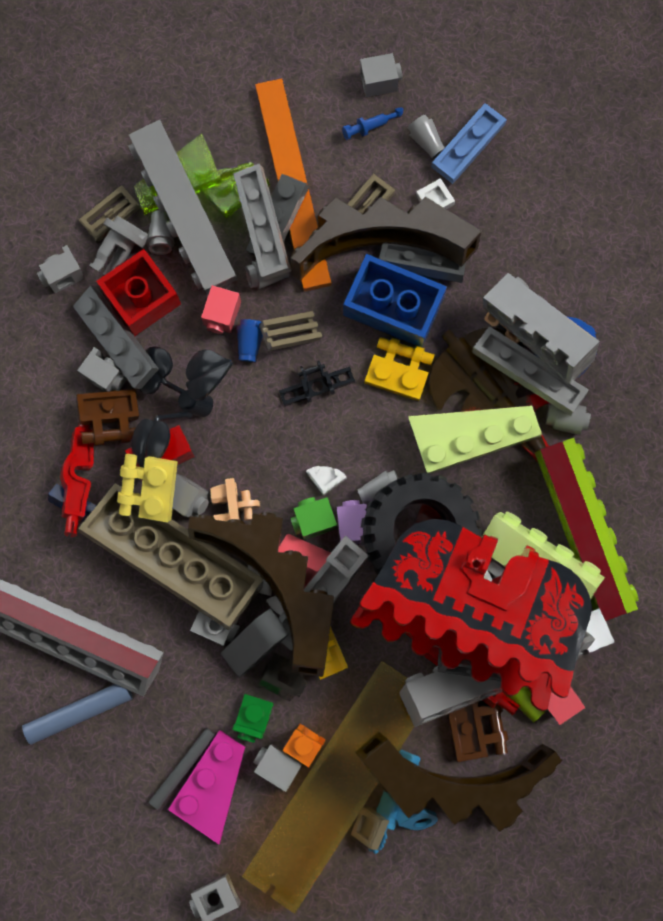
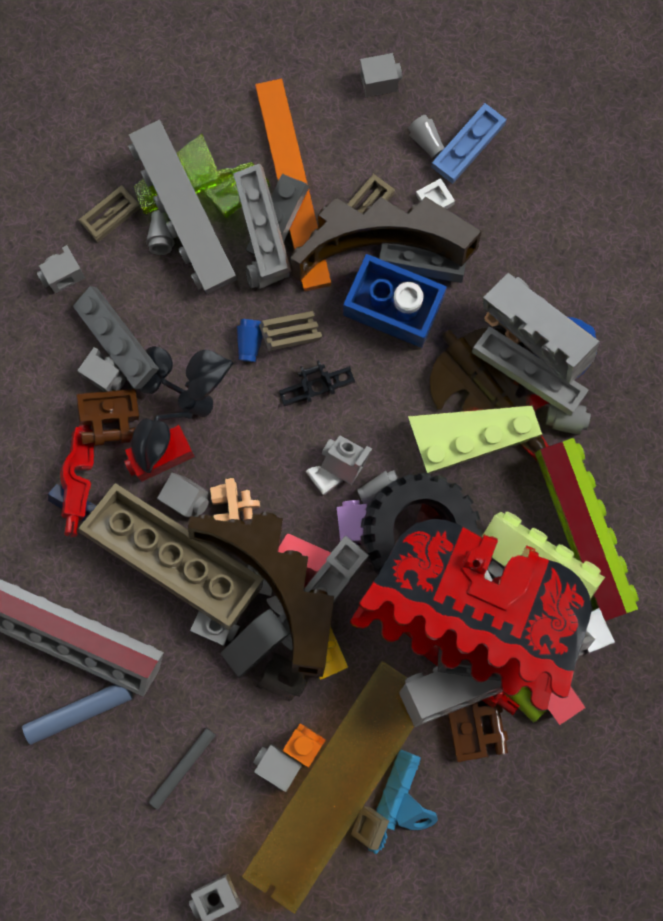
light grey piece [89,216,149,275] -> none
red brick [96,249,181,337] -> none
light yellow plate [117,454,178,523] -> none
dark pink wing [168,730,246,844] -> none
coral brick [201,285,241,334] -> none
green bracket [232,694,274,743] -> none
bright green brick [290,497,337,540] -> none
blue piece [342,107,404,140] -> none
dark brown arch [355,732,563,832] -> none
yellow plate [364,337,435,401] -> none
none -> light grey brick [321,435,372,485]
none -> white tile [393,282,423,314]

